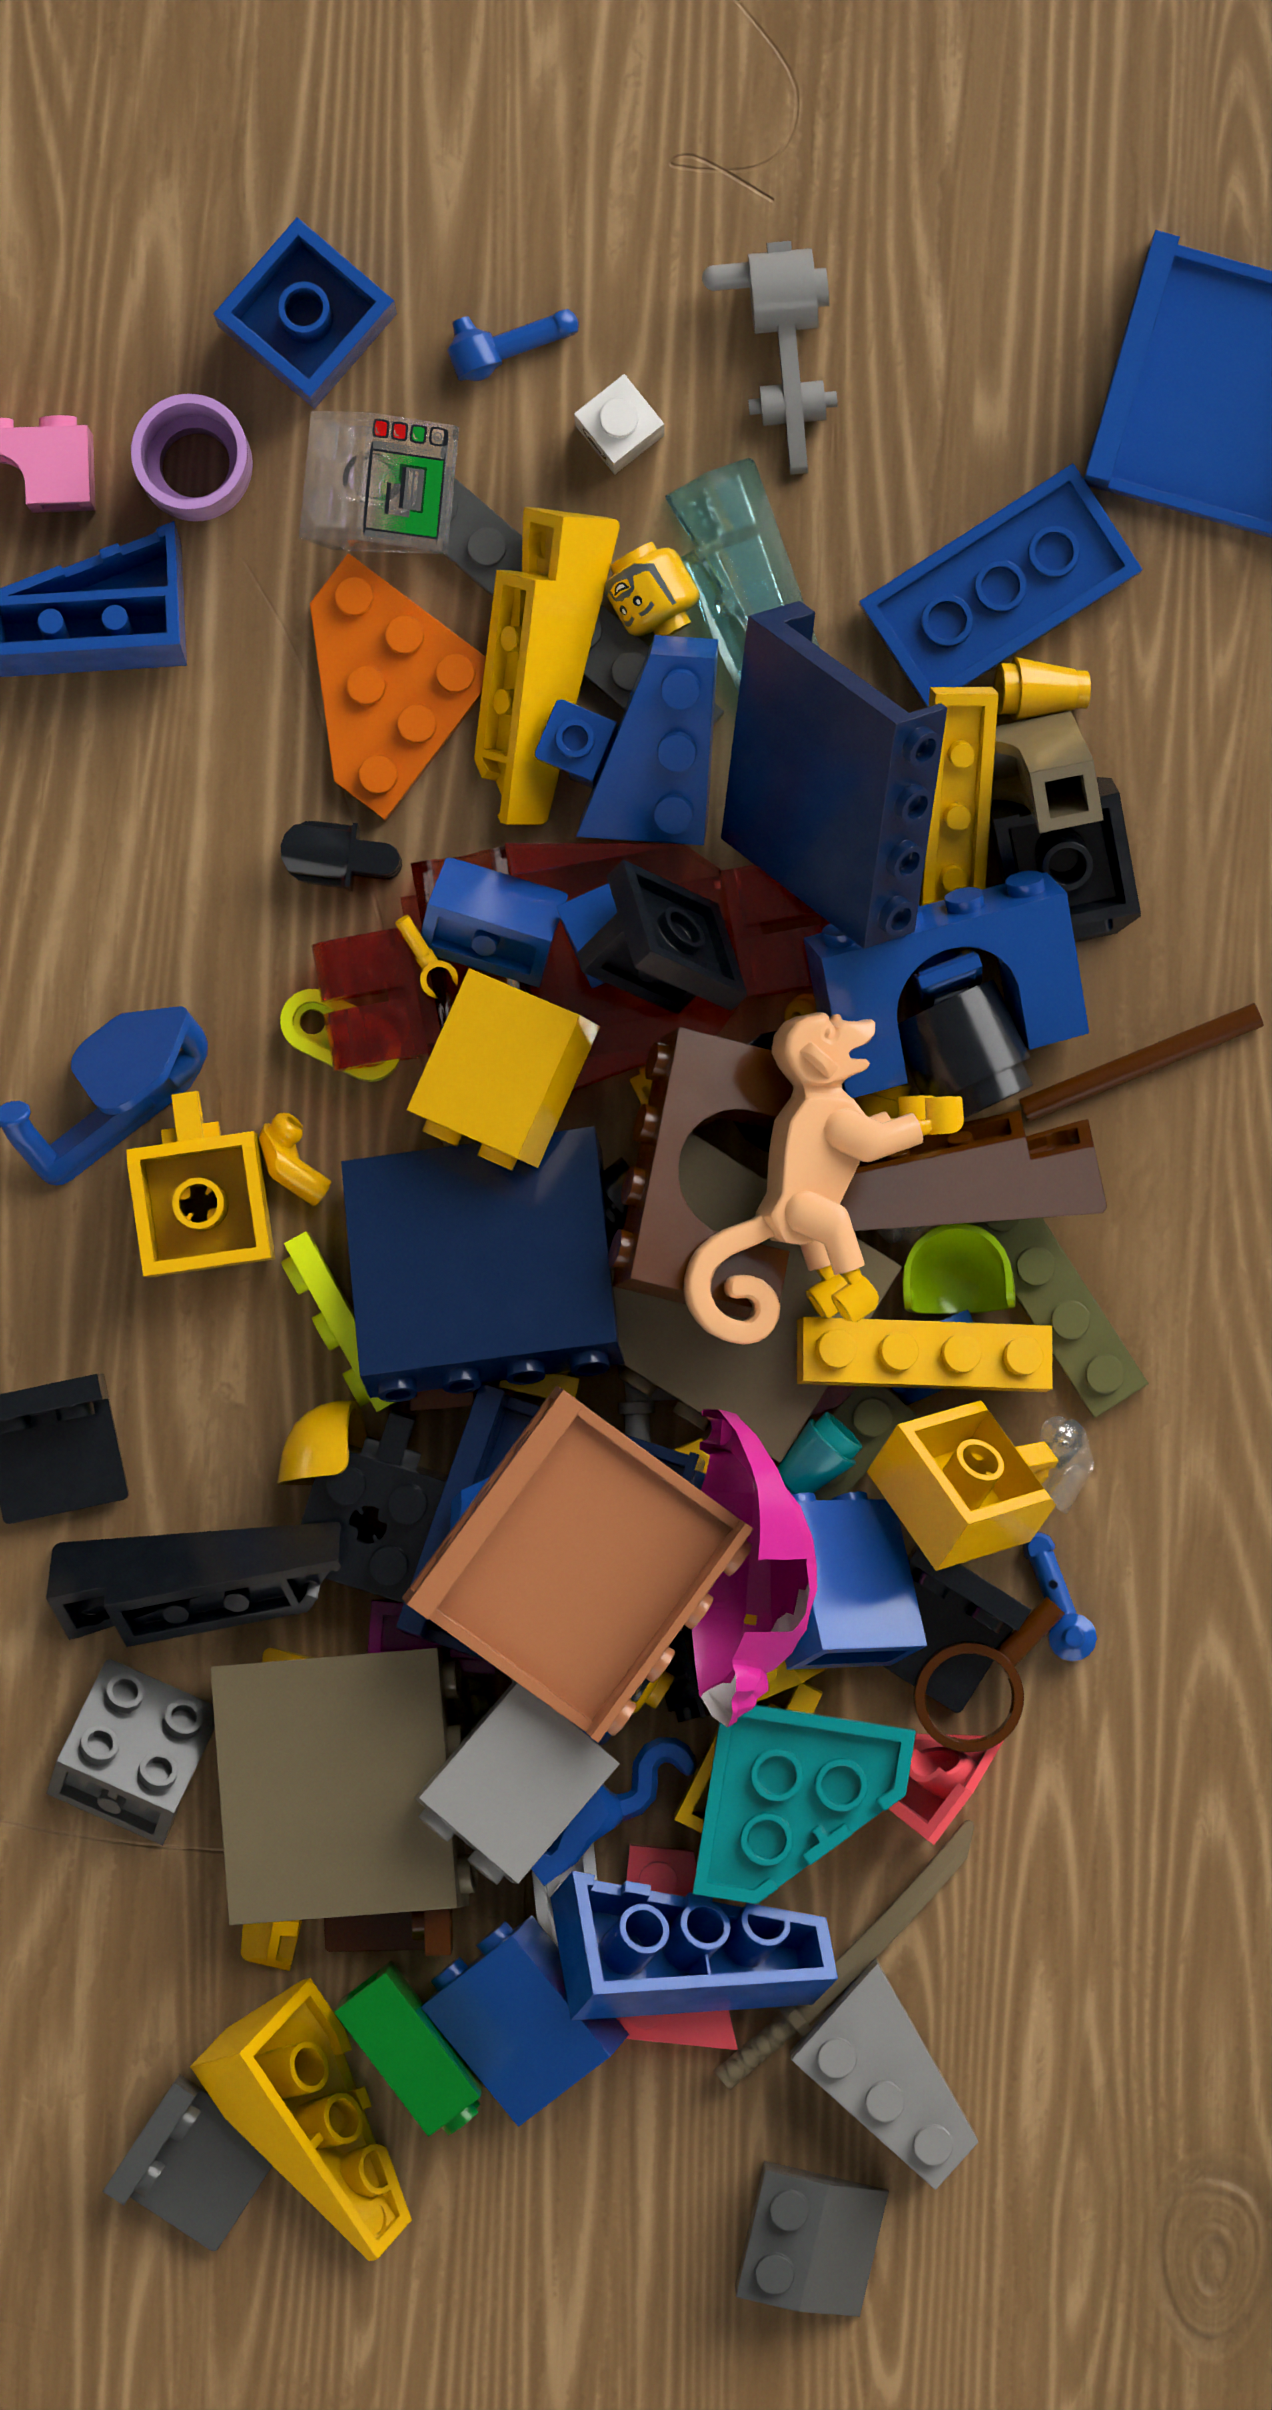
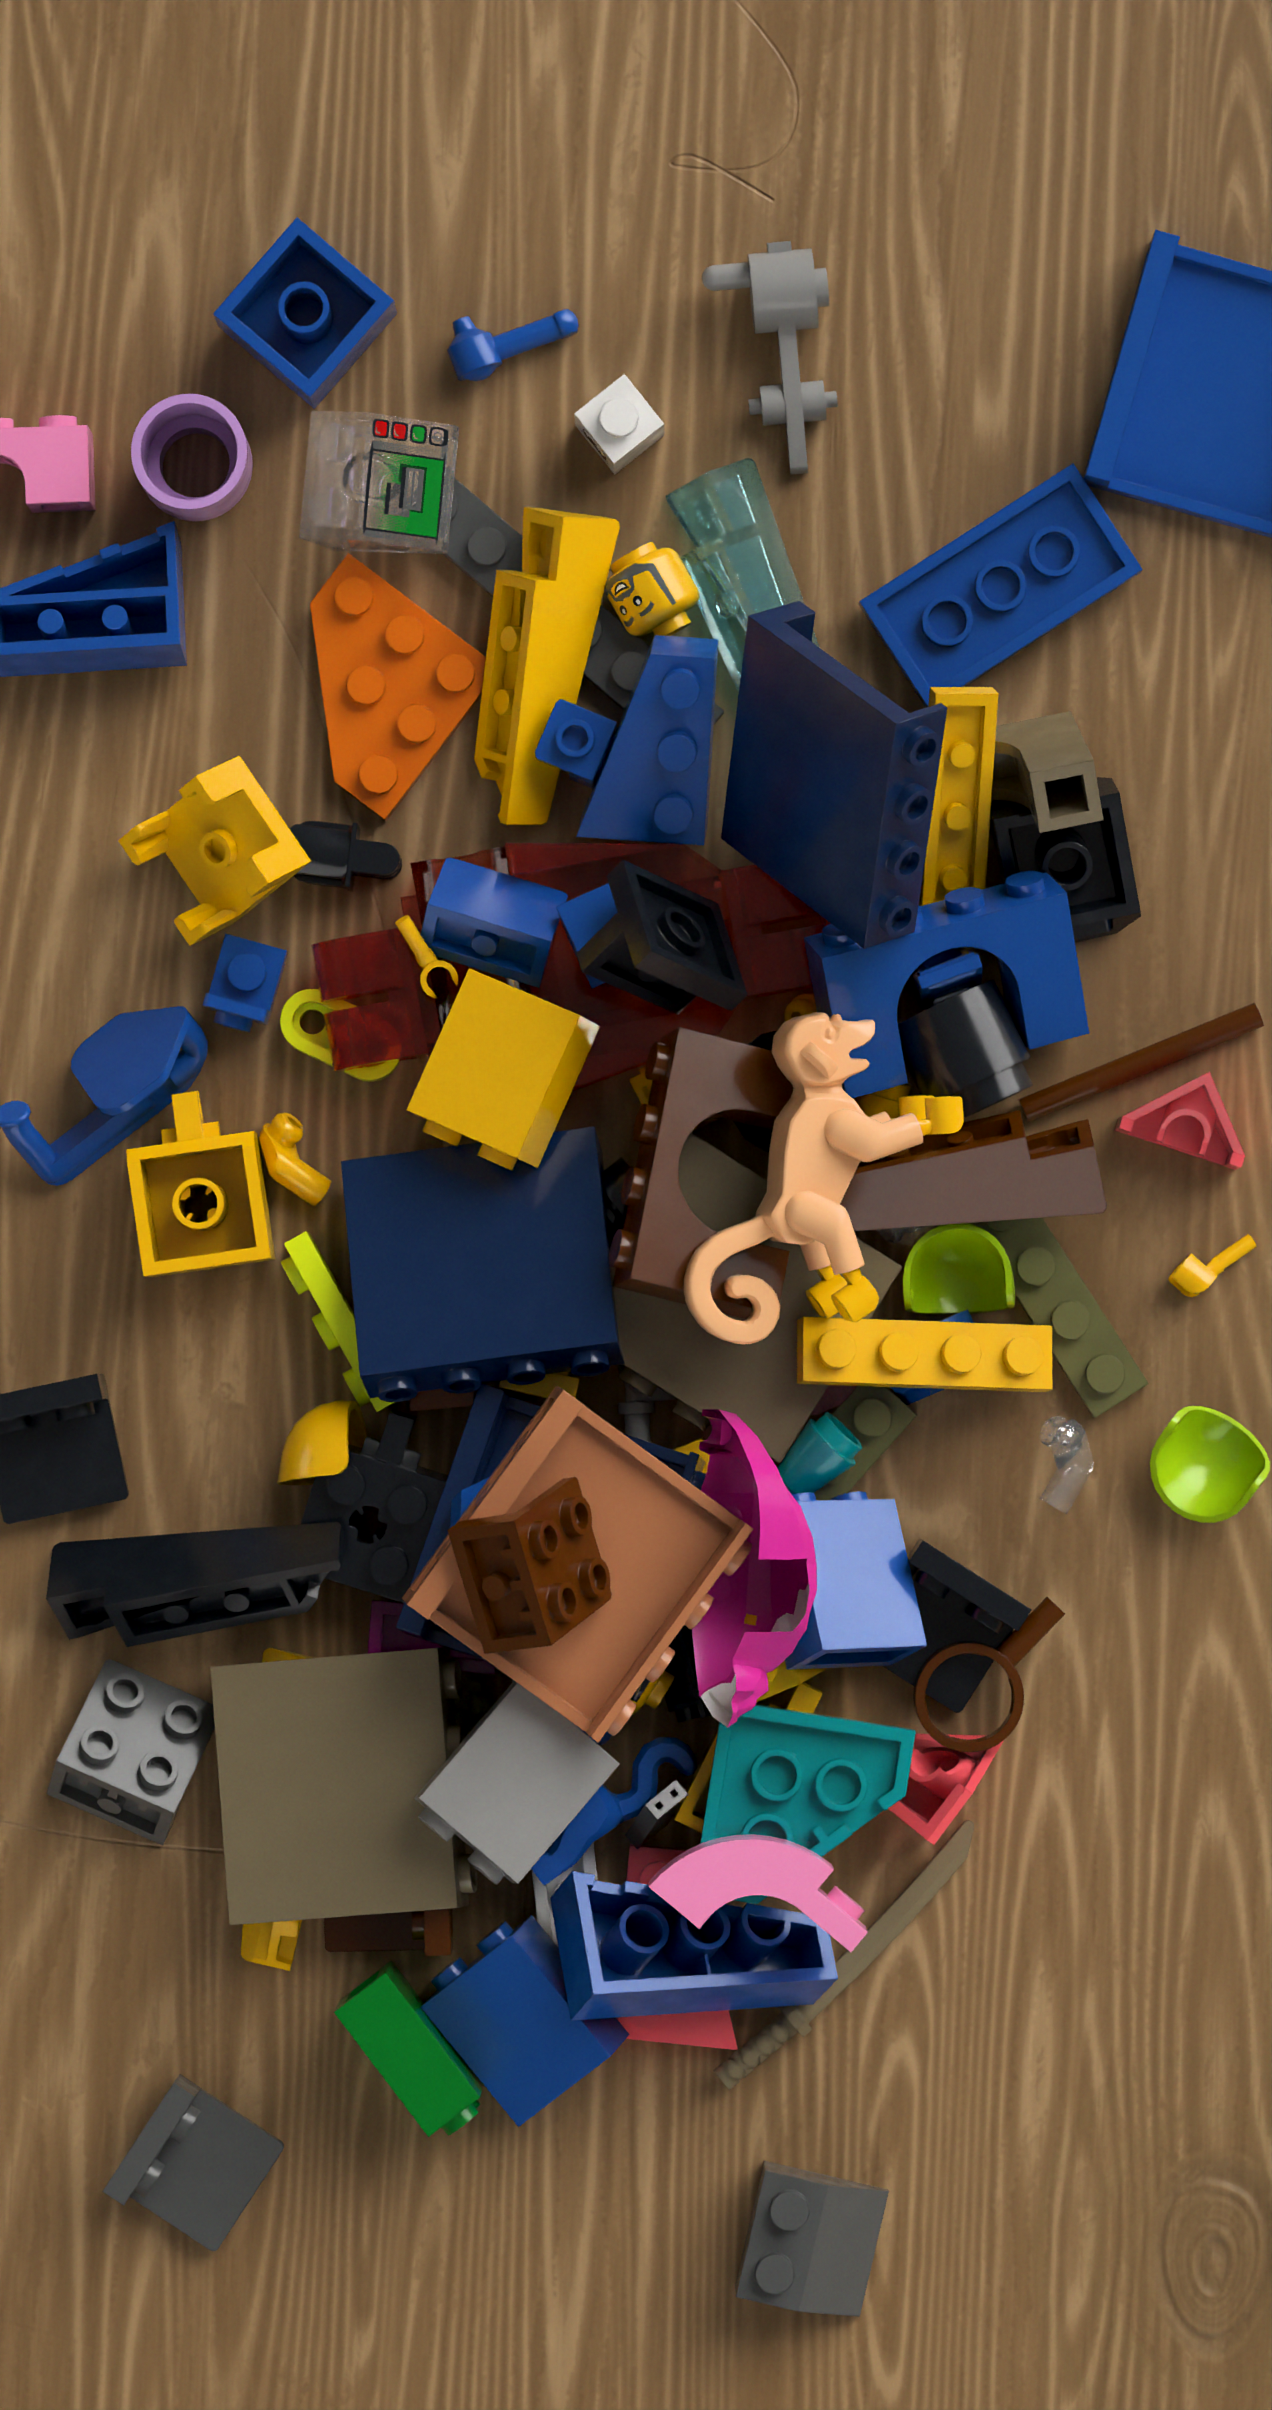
yellow wedge [190,1978,412,2261] -> none
light grey wedge [790,1958,979,2190] -> none
yellow hinge [866,1400,1059,1571] -> none
yellow cone [994,657,1091,721] -> none
blue piece [1023,1532,1097,1661] -> none
none -> yellow panel [118,756,311,946]
none -> blue bracket [202,933,288,1033]
none -> reddish brown bracket [447,1477,612,1654]
none -> dark grey piece [625,1780,688,1850]
none -> bright pink arch [649,1834,868,1952]
none -> coral slope [1114,1071,1245,1170]
none -> lime helmet [1150,1406,1270,1523]
none -> yellow hand [1168,1234,1257,1297]

